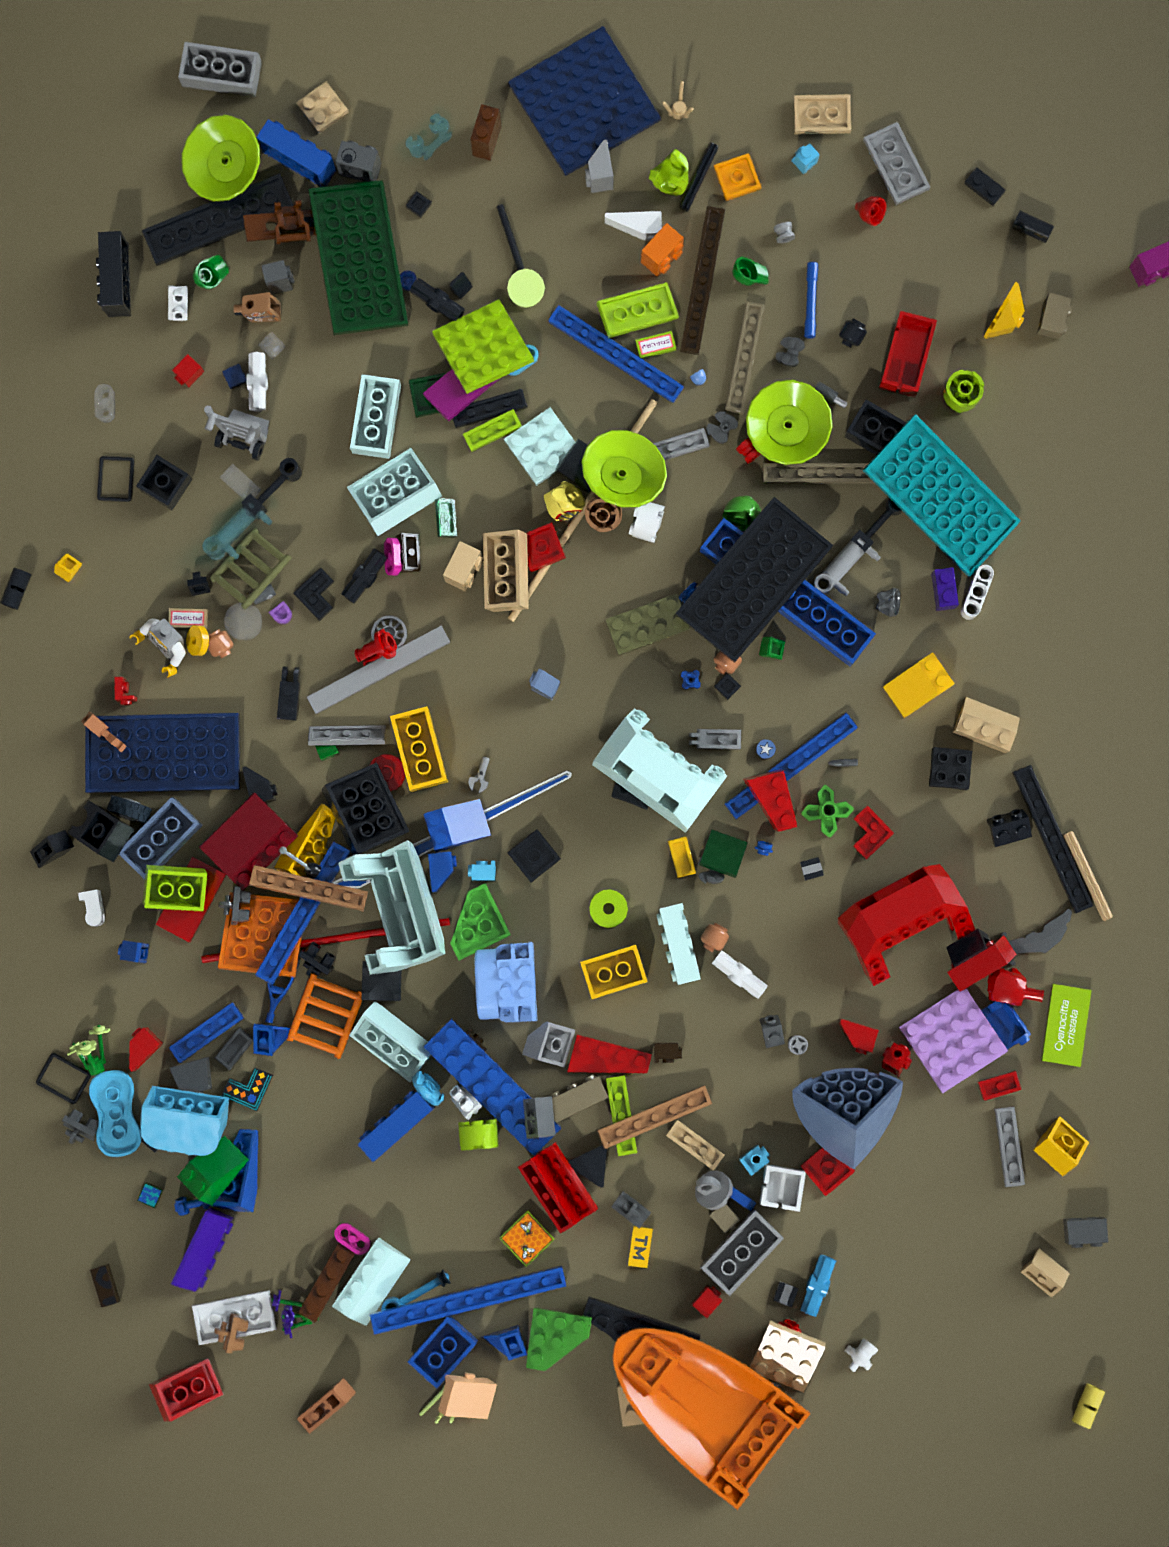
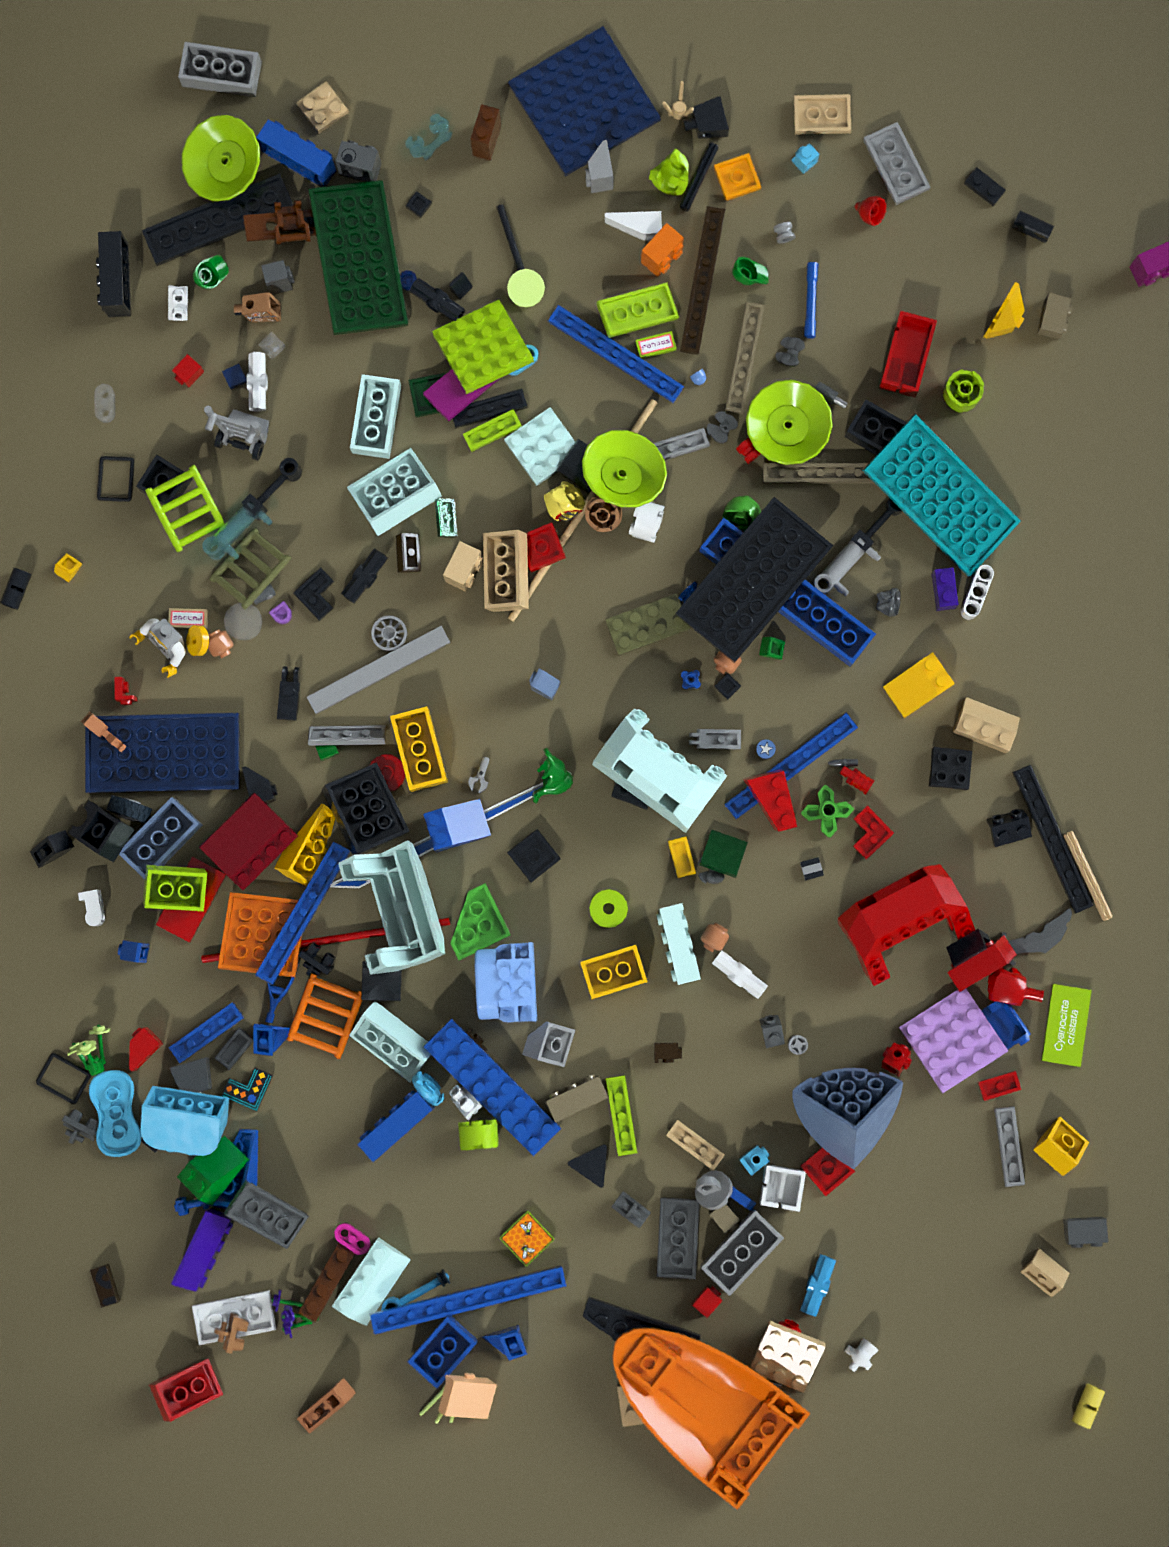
tile [137,1182,164,1208] -> none
black tile [187,571,211,596] -> none
dark grey hips [218,887,251,925] -> none
clear tile [220,464,261,500] -> none
medium nougat plate [249,865,368,912] -> none
hinge [279,847,321,879] -> none
red piece [354,628,397,666] -> none
dark pink plate [384,538,402,576] -> none
blue slope [428,851,457,893] -> none
medium azure brick [468,861,496,881] -> none
red brick [518,1142,599,1234] -> none
hinge [523,1096,556,1139] -> none
bright green plate [526,1308,592,1371] -> none
red wing [567,1034,652,1073] -> none
medium nougat plate [597,1086,712,1149] -> none
yellow tile [628,1226,653,1268] -> none
blue plate [755,841,773,856] -> none
tile [773,1281,798,1307] -> none
red slope [838,1019,879,1055] -> none
black head [839,318,867,348] -> none
none -> lime bar [145,465,226,552]
none -> dark grey tile [224,1180,309,1249]
none -> green piece [532,748,573,804]
none -> dark grey tile [656,1197,699,1279]
none -> black torso [683,96,729,139]
none -> red hinge [840,766,875,795]

